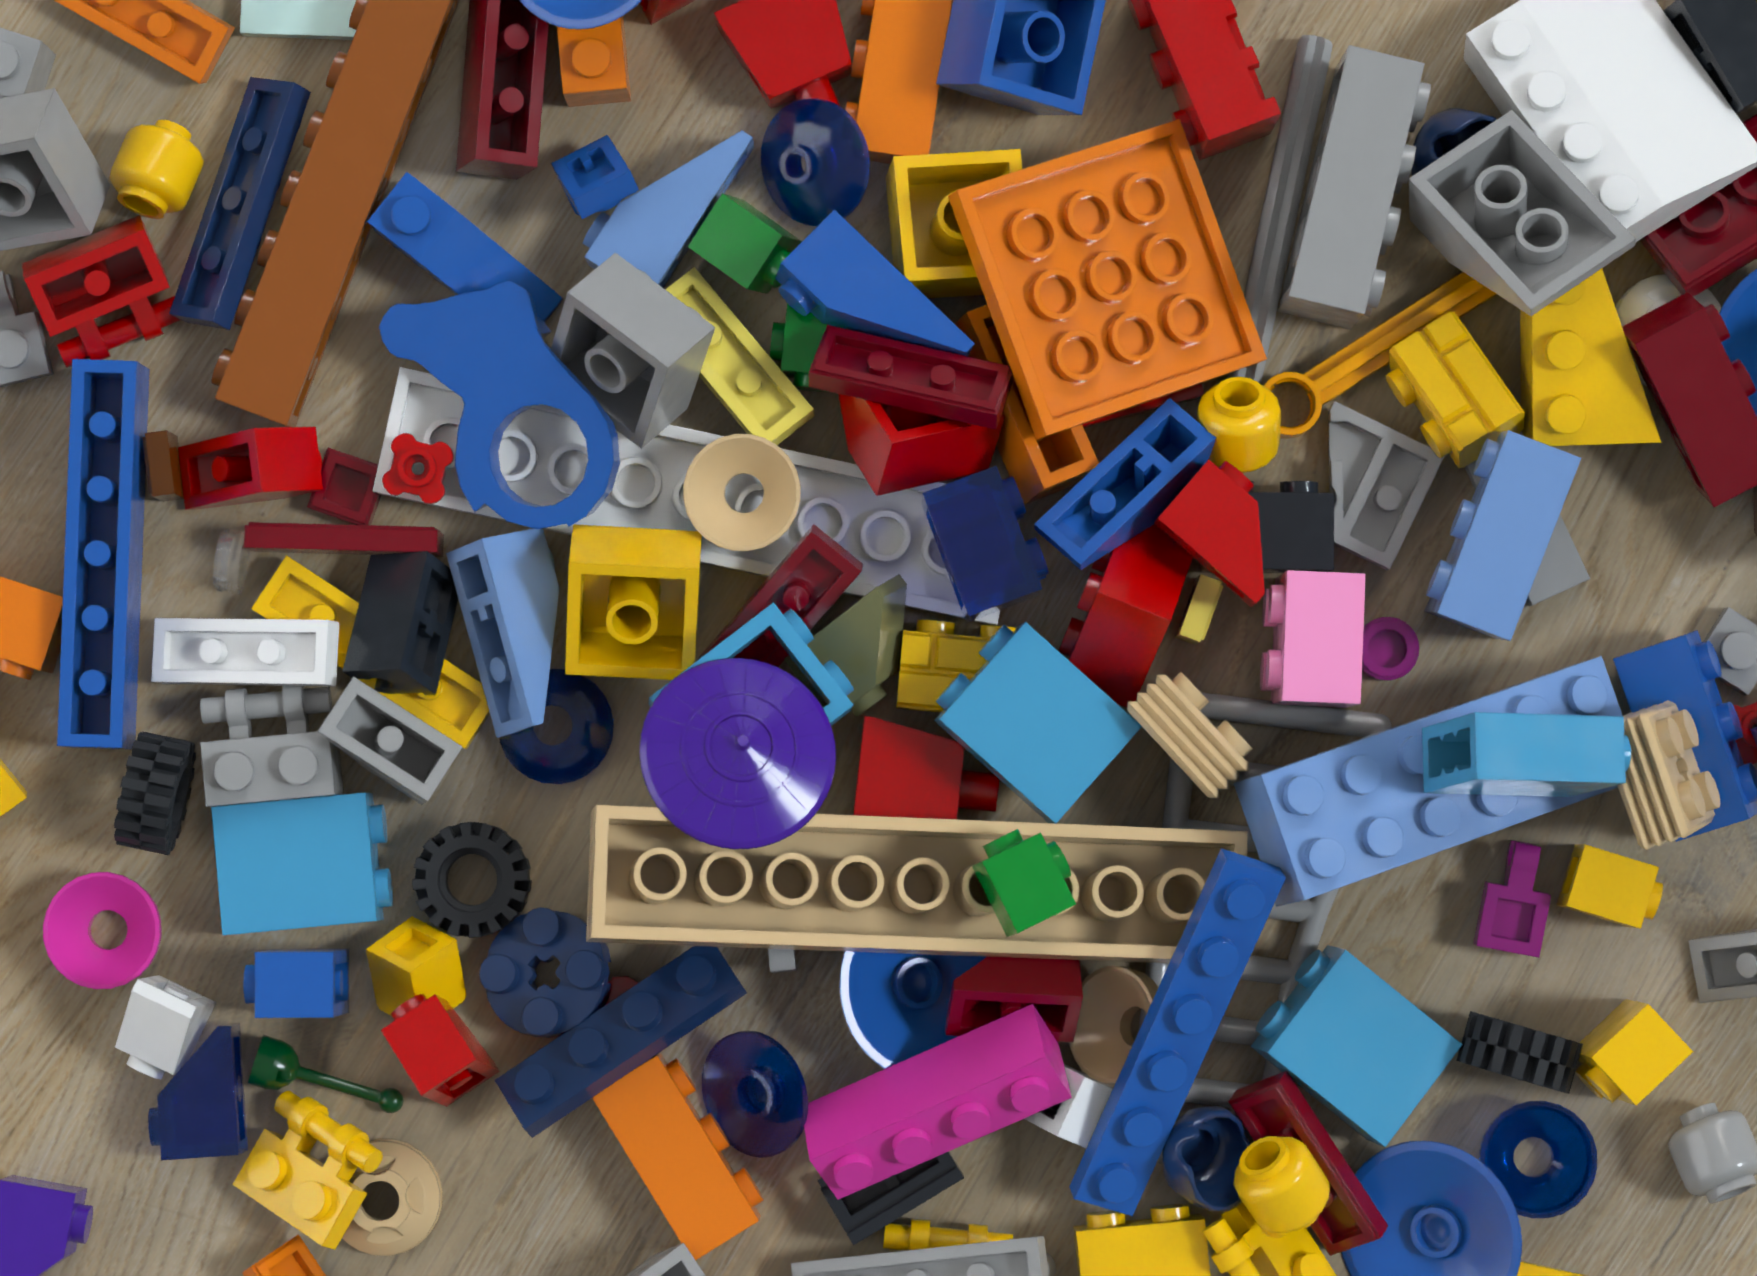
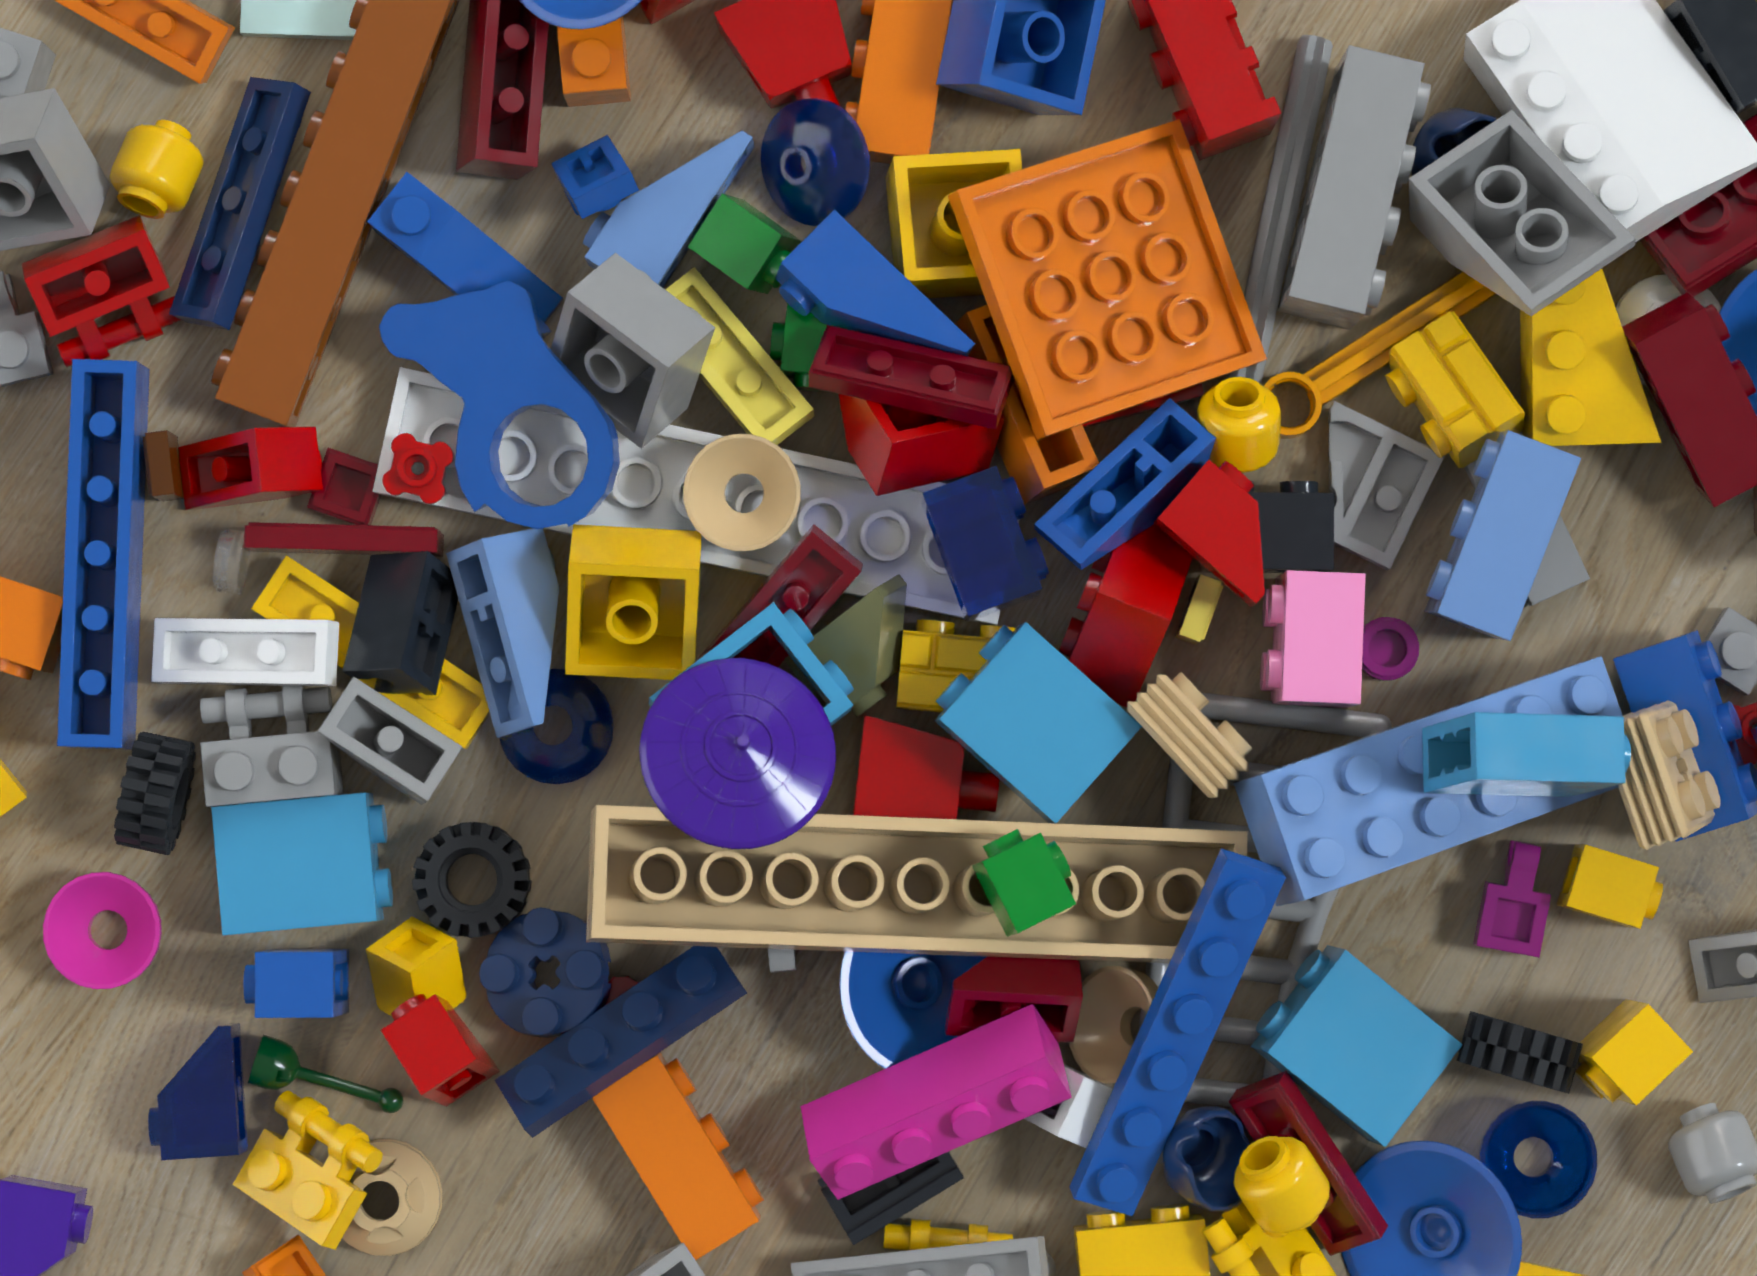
white slope [115,975,216,1080] -> none
clear blue dish [702,1030,808,1158] -> none

